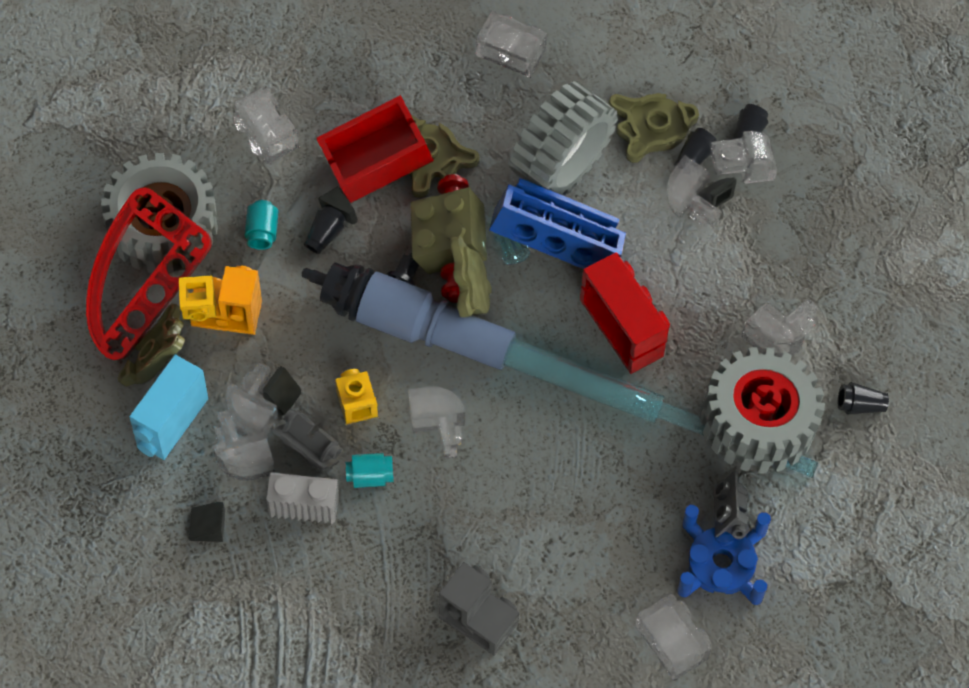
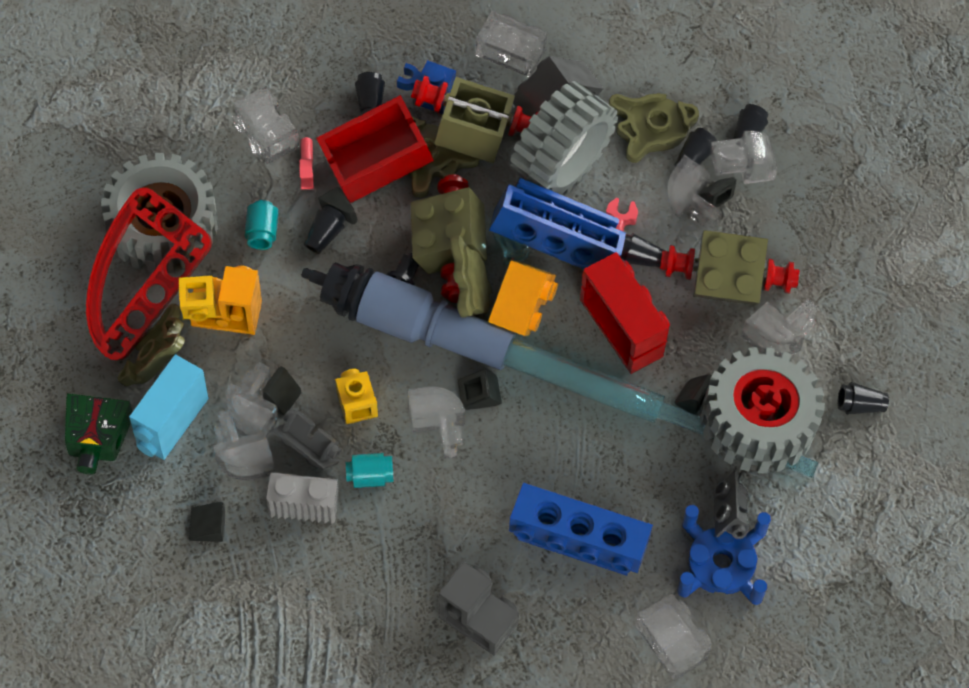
none -> dark green torso [65,393,133,475]
none -> coral bar [300,137,314,190]
none -> black cone [355,72,385,115]
none -> blue brick [397,60,456,114]
none -> olive brick [411,75,538,163]
none -> pearl dark grey slope [458,368,502,410]
none -> light orange brick [488,261,558,336]
none -> blue brick [509,483,653,576]
none -> dark grey brick [513,56,604,116]
none -> coral bar [606,198,638,232]
none -> black cone [620,233,666,268]
none -> olive brick [660,230,800,306]
none -> pearl dark grey slope [675,374,712,415]

